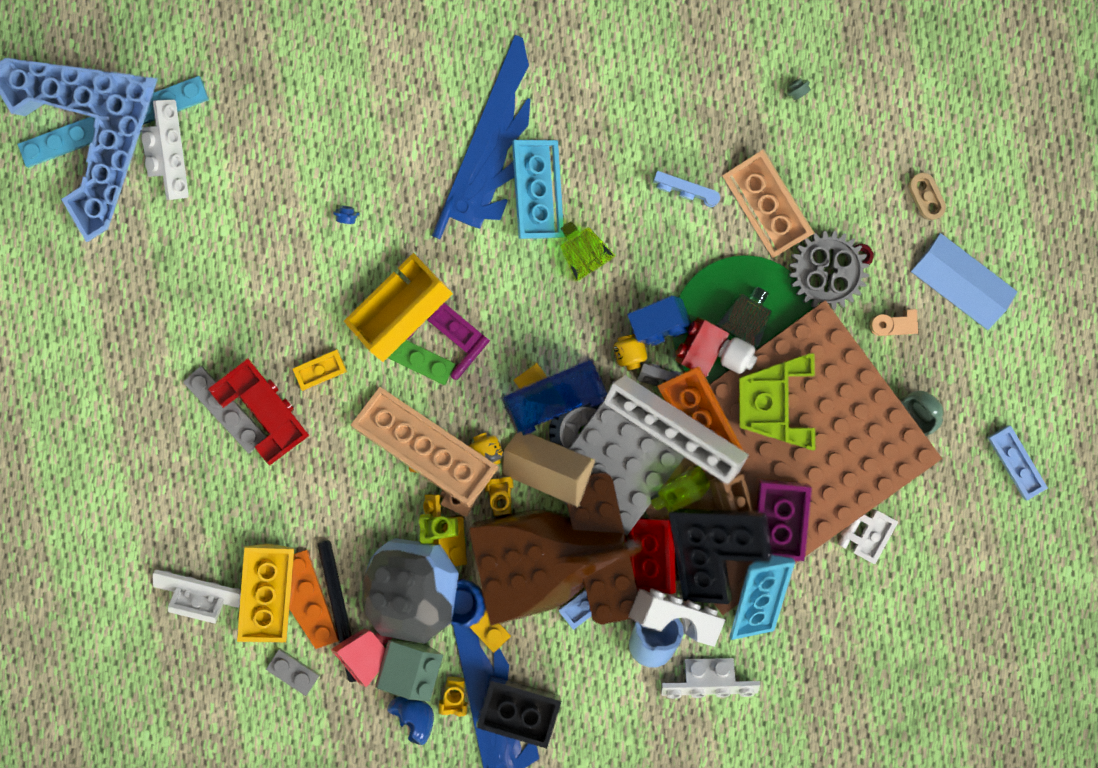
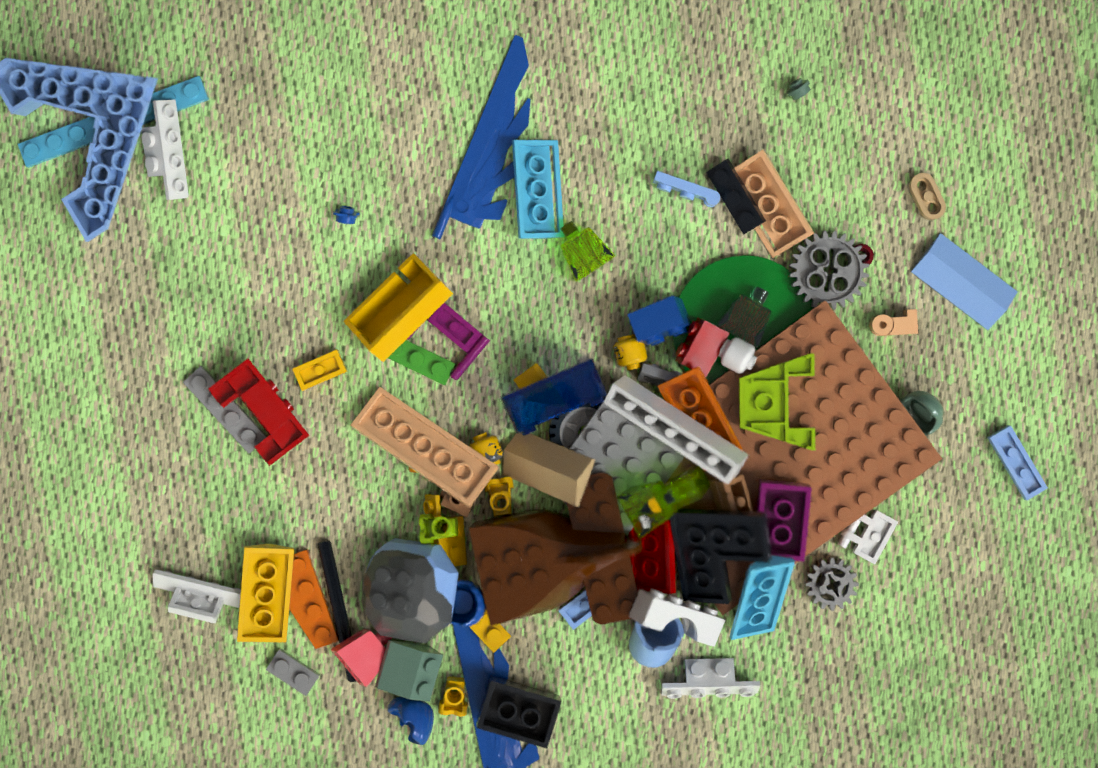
none -> clear neon green torso [617,480,681,538]
none -> black plate [706,159,766,234]
none -> light grey gear [804,557,859,611]

